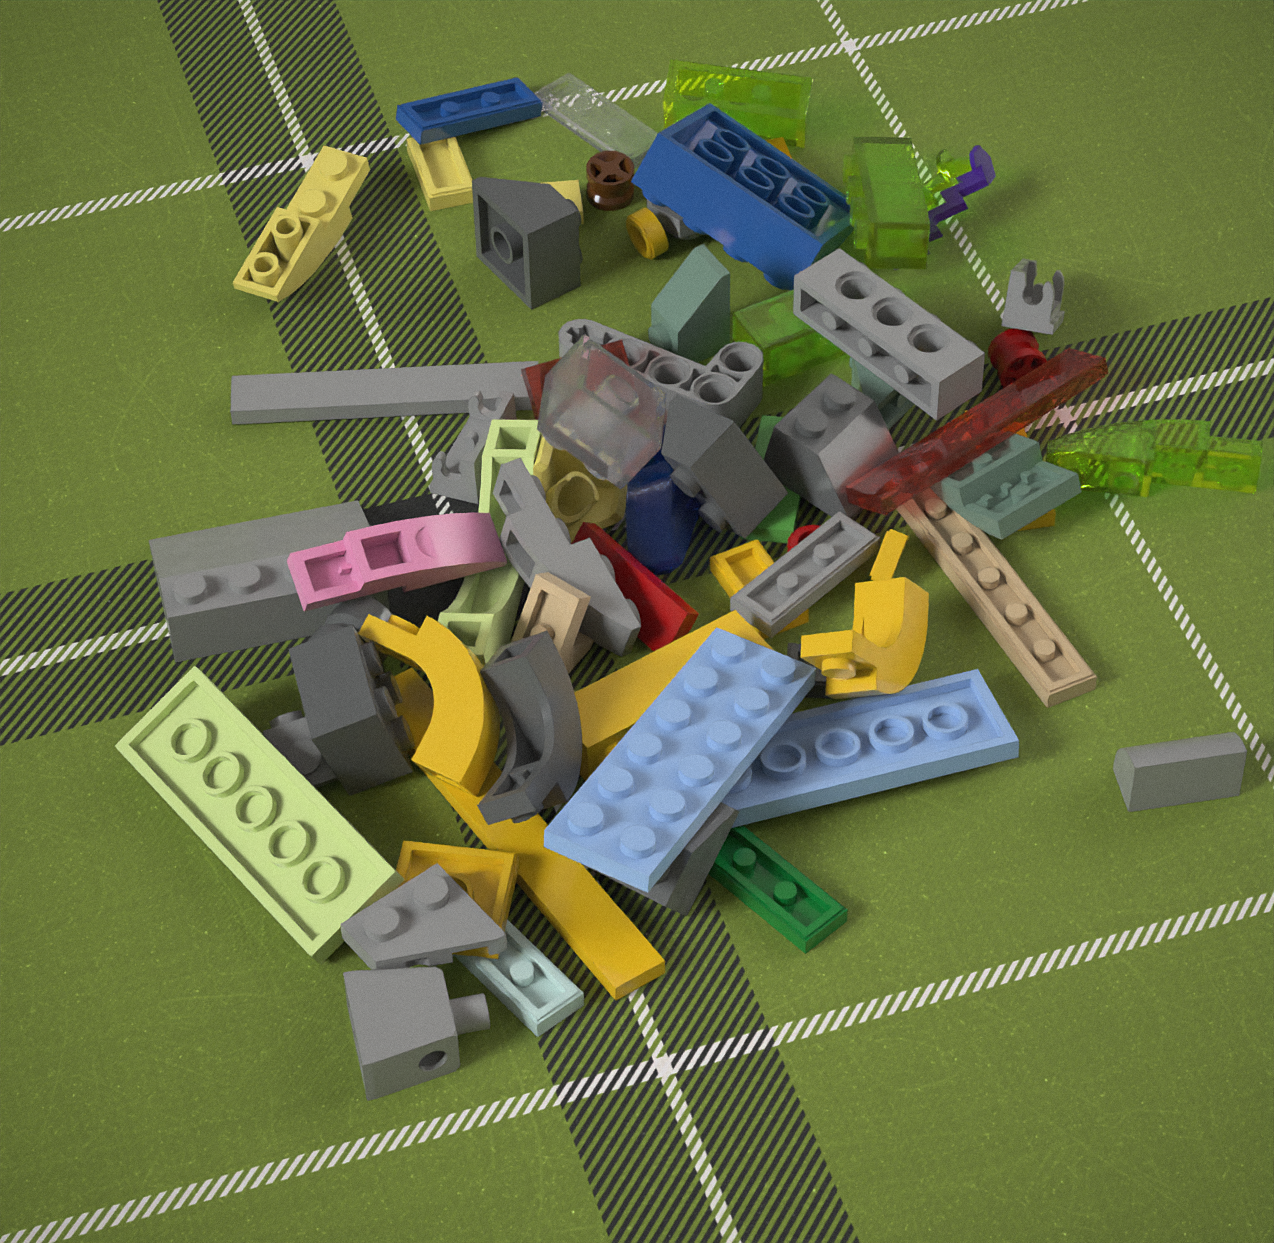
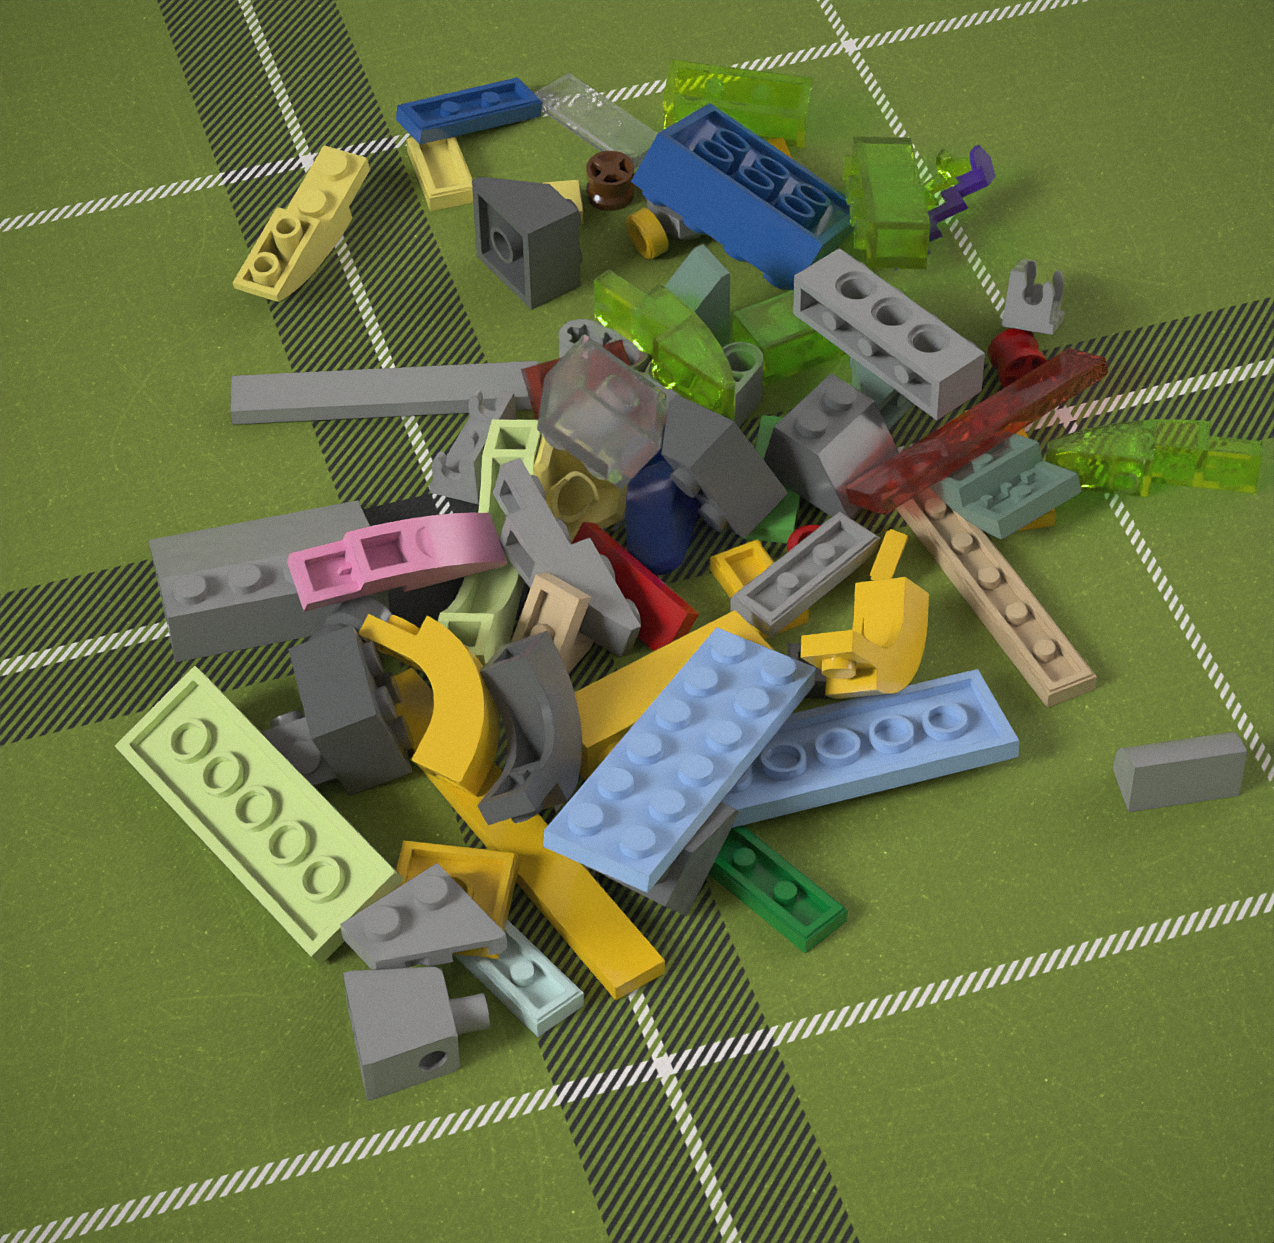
none -> clear neon green slope [594,270,735,422]

